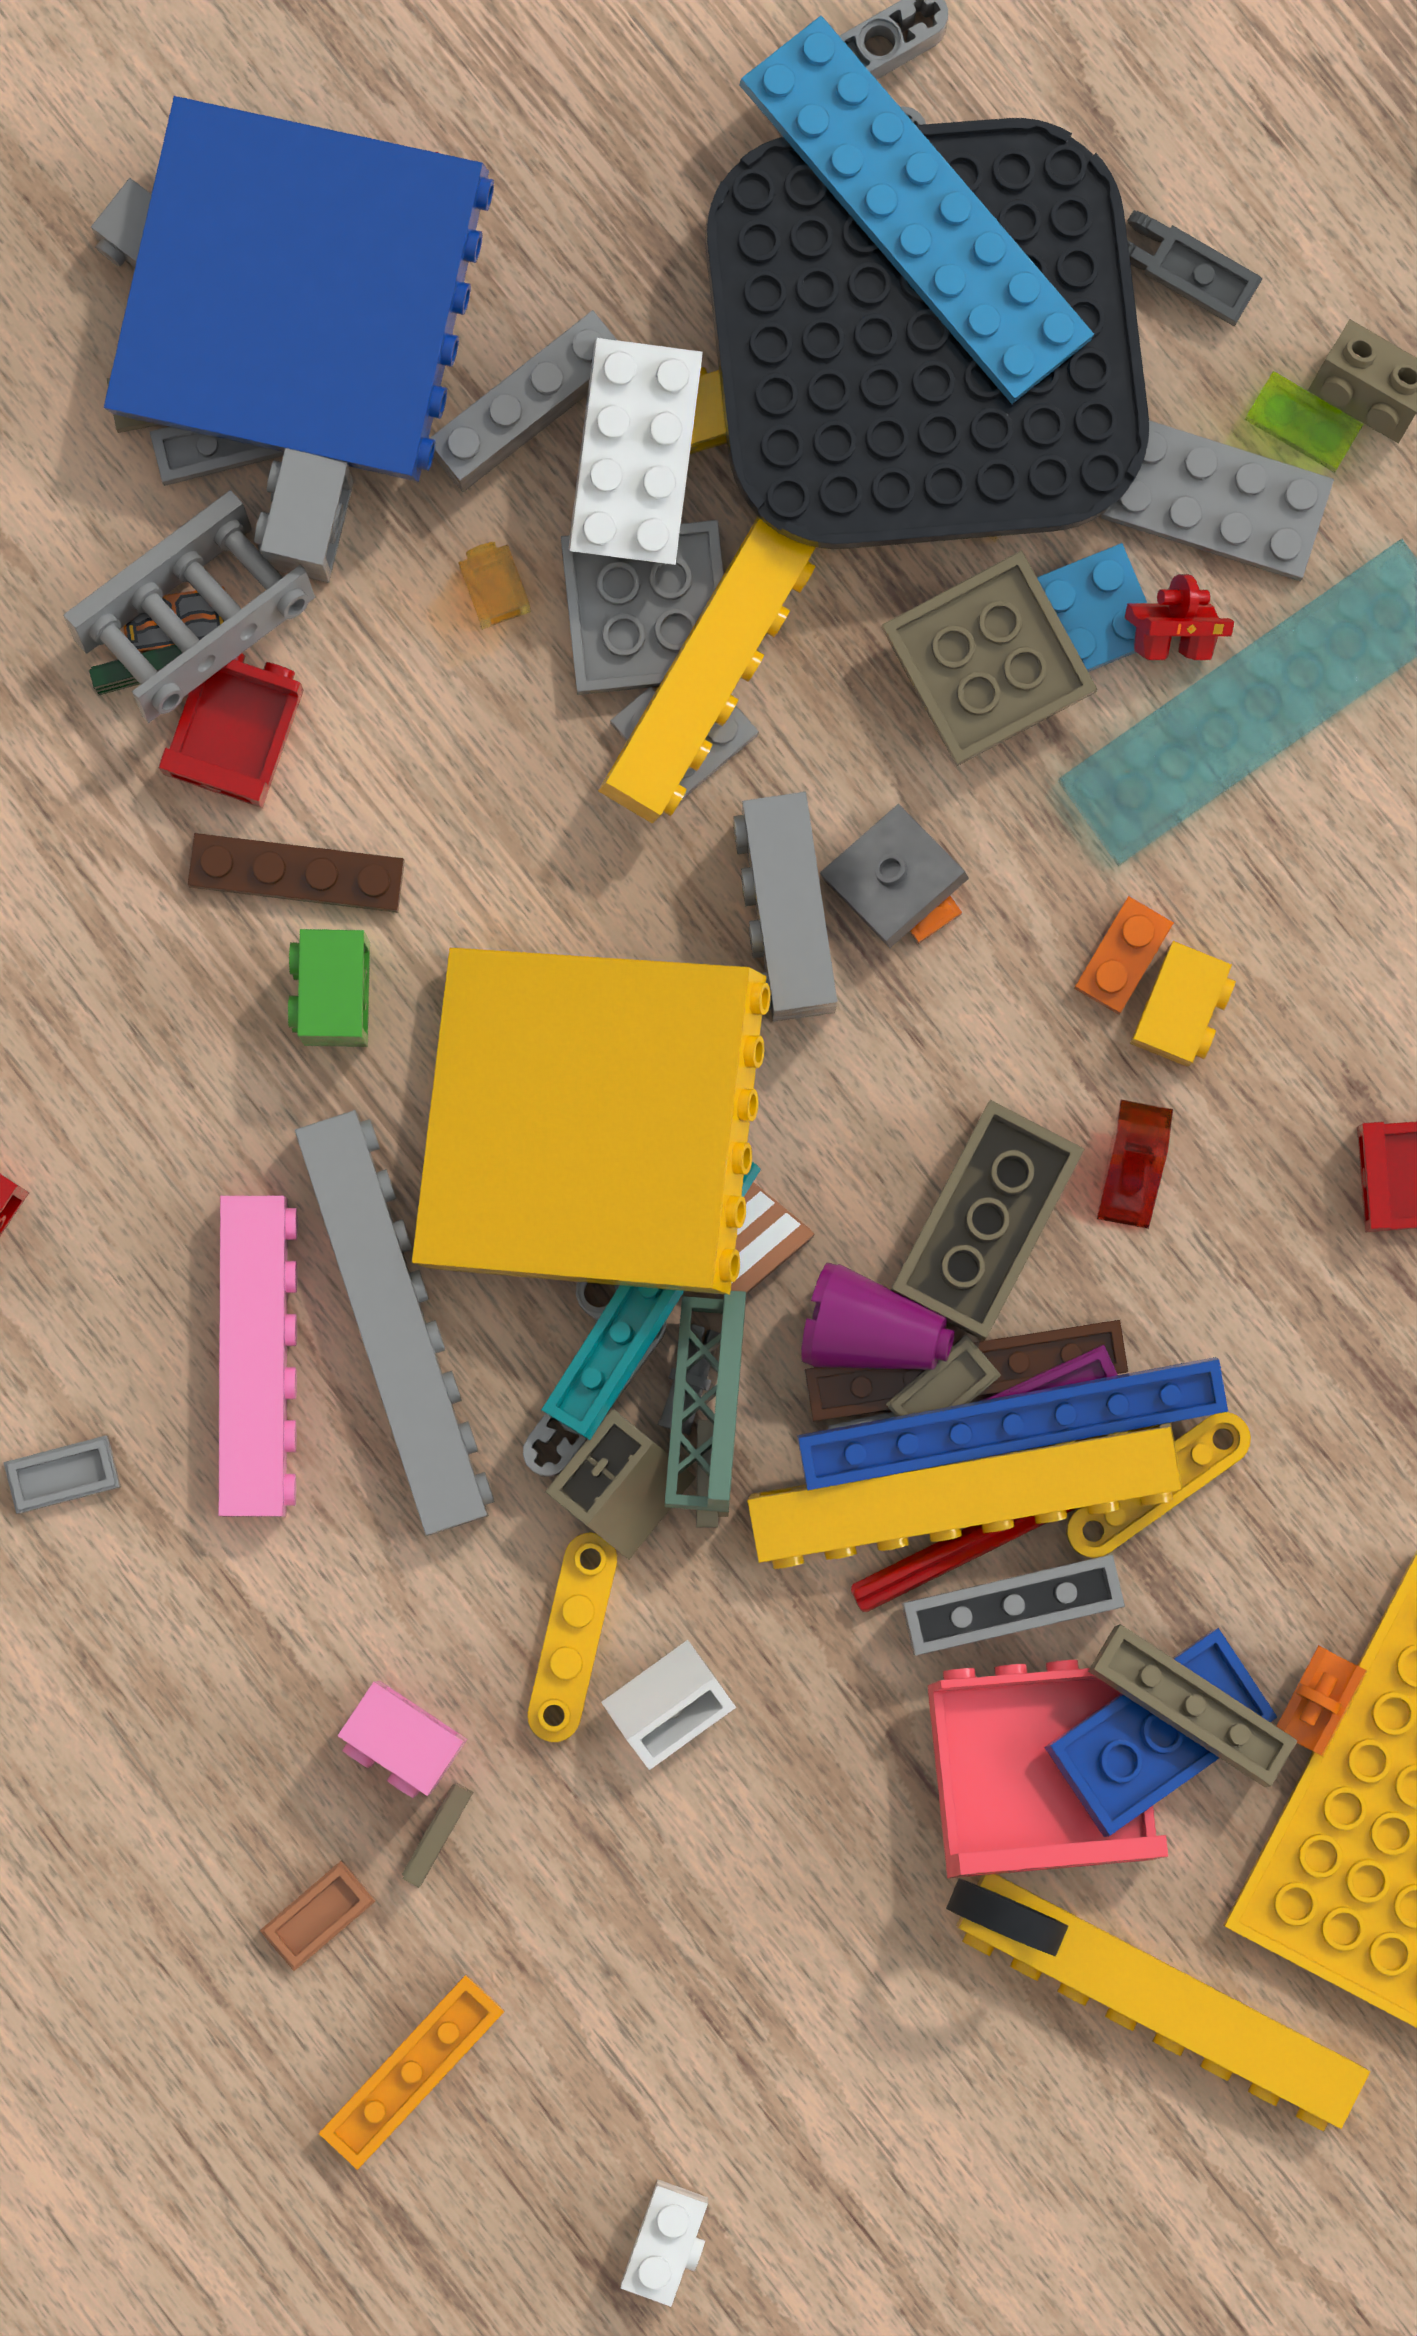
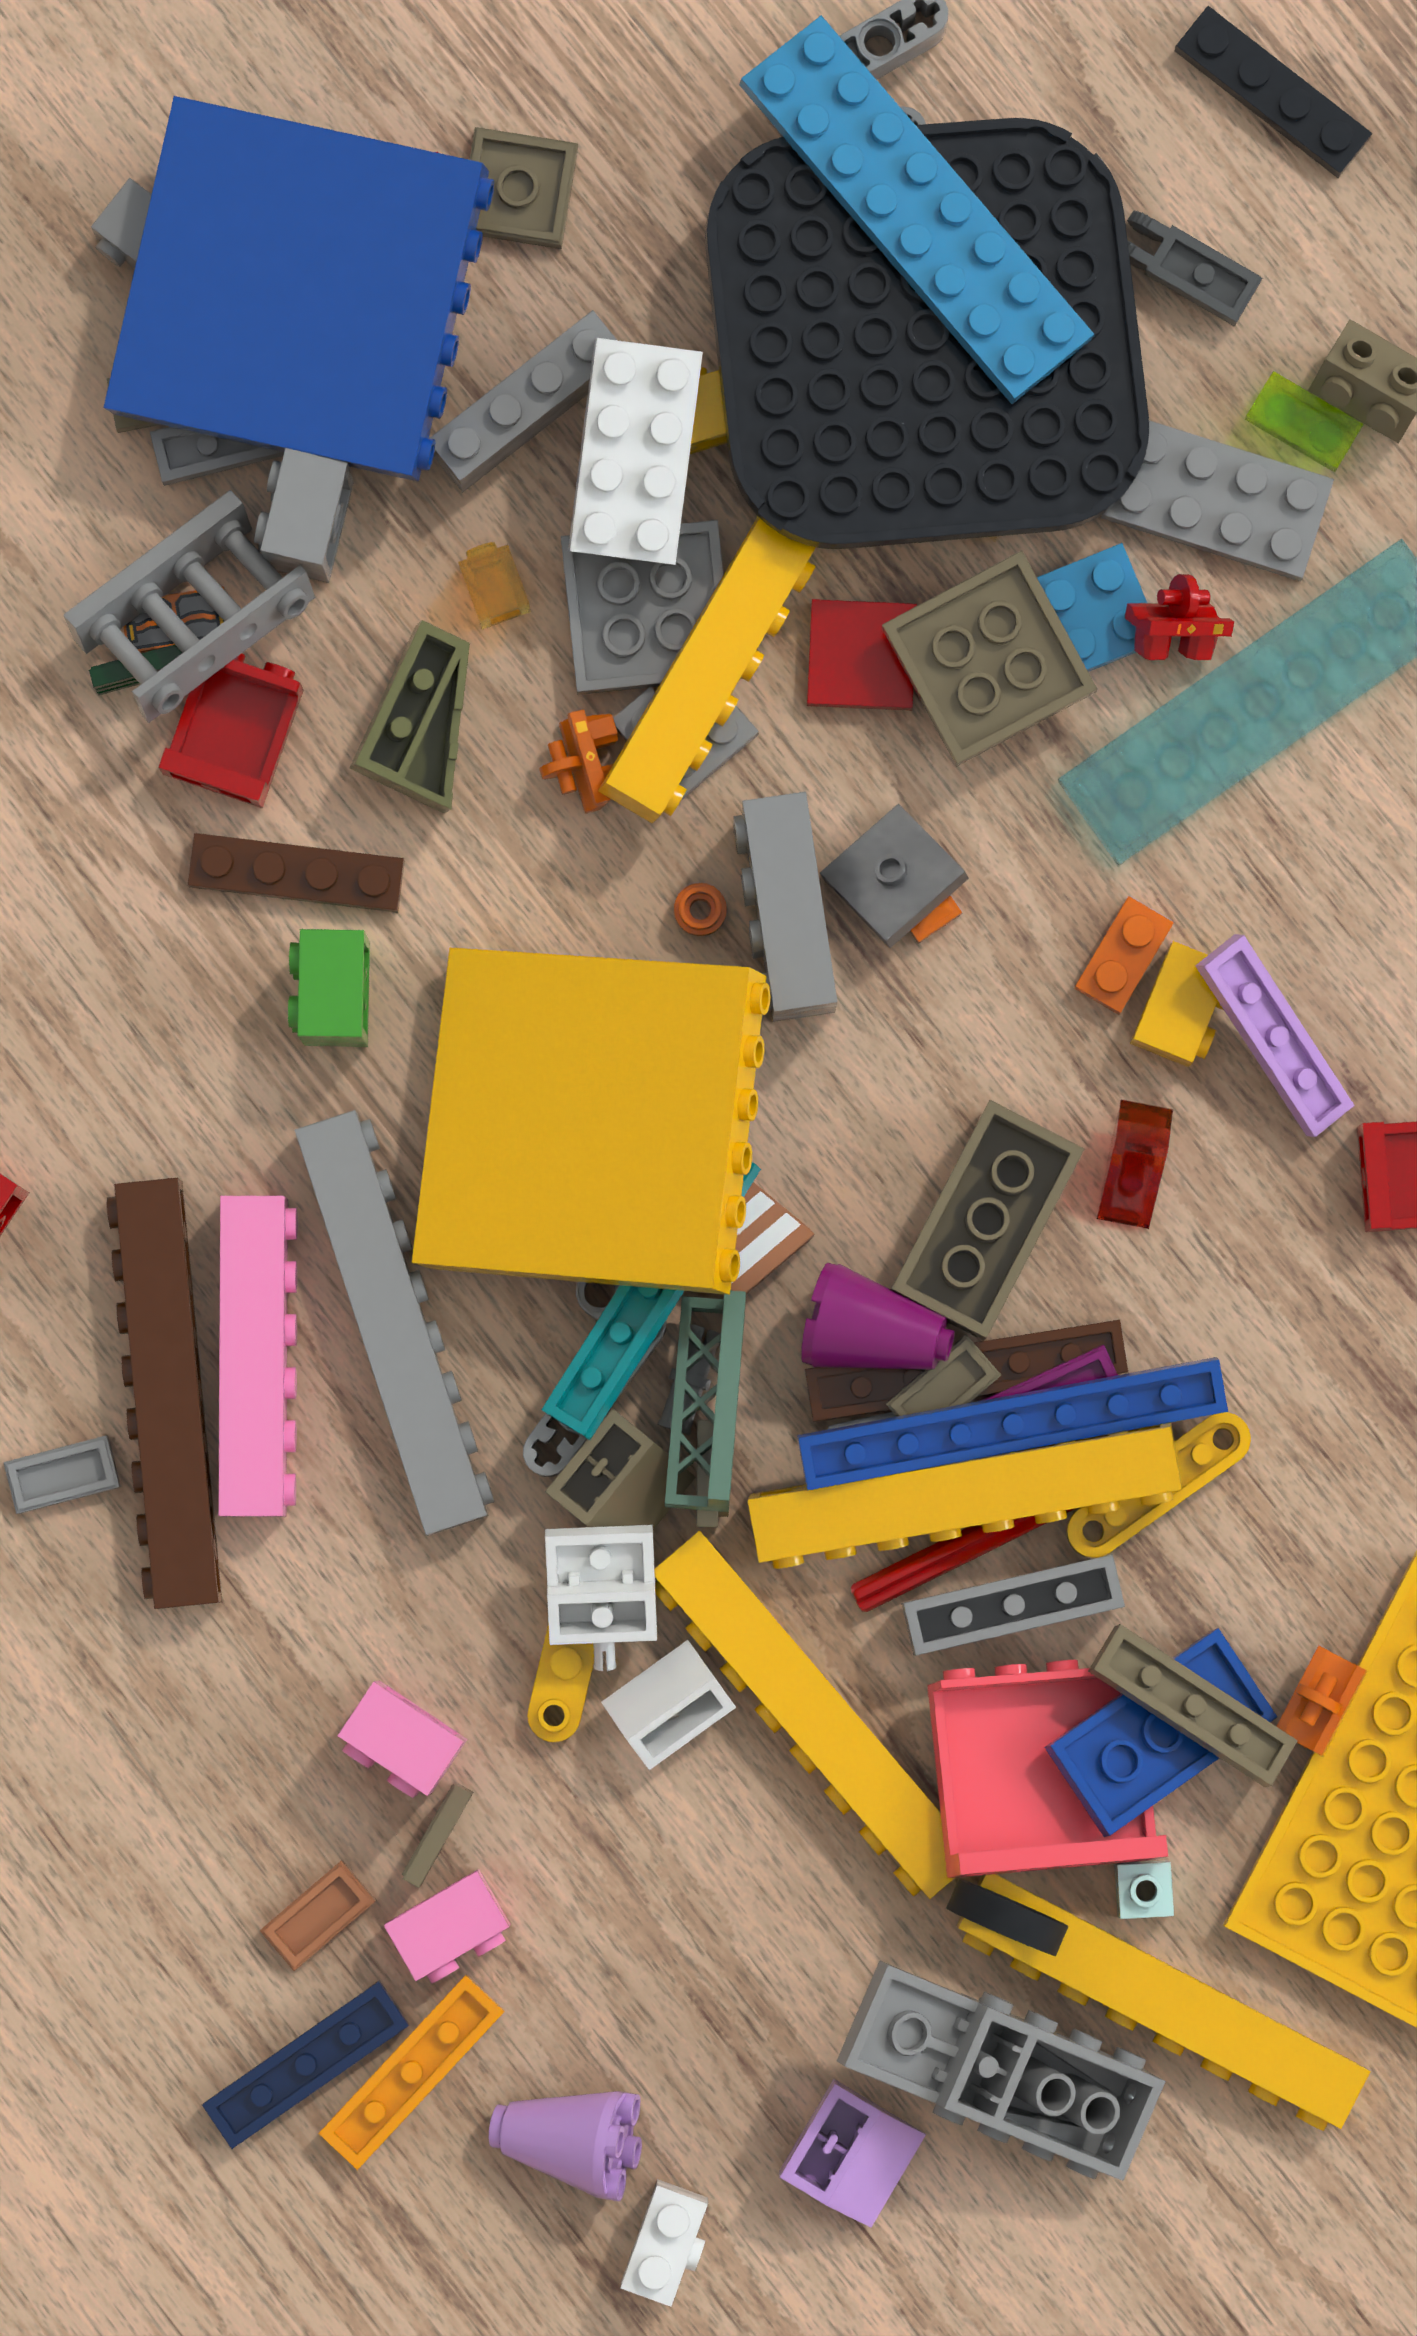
none -> reddish brown brick [107,1177,223,1609]
none -> dark blue plate [202,1980,410,2149]
none -> olive wedge [350,620,470,814]
none -> bright pink brick [384,1869,511,1984]
none -> dark tan tile [469,127,578,249]
none -> lavender cone [489,2091,642,2201]
none -> orange hips [539,709,618,814]
none -> white plate [545,1525,657,1671]
none -> yellow brick [654,1530,954,1899]
none -> orange plate [674,883,727,936]
none -> lavender slope [779,2079,926,2227]
none -> red tile [807,599,917,711]
none -> light grey wedge [837,1961,1166,2181]
none -> light aqua plate [1114,1860,1174,1919]
none -> black plate [1174,6,1372,178]
none -> lavender plate [1195,934,1355,1137]

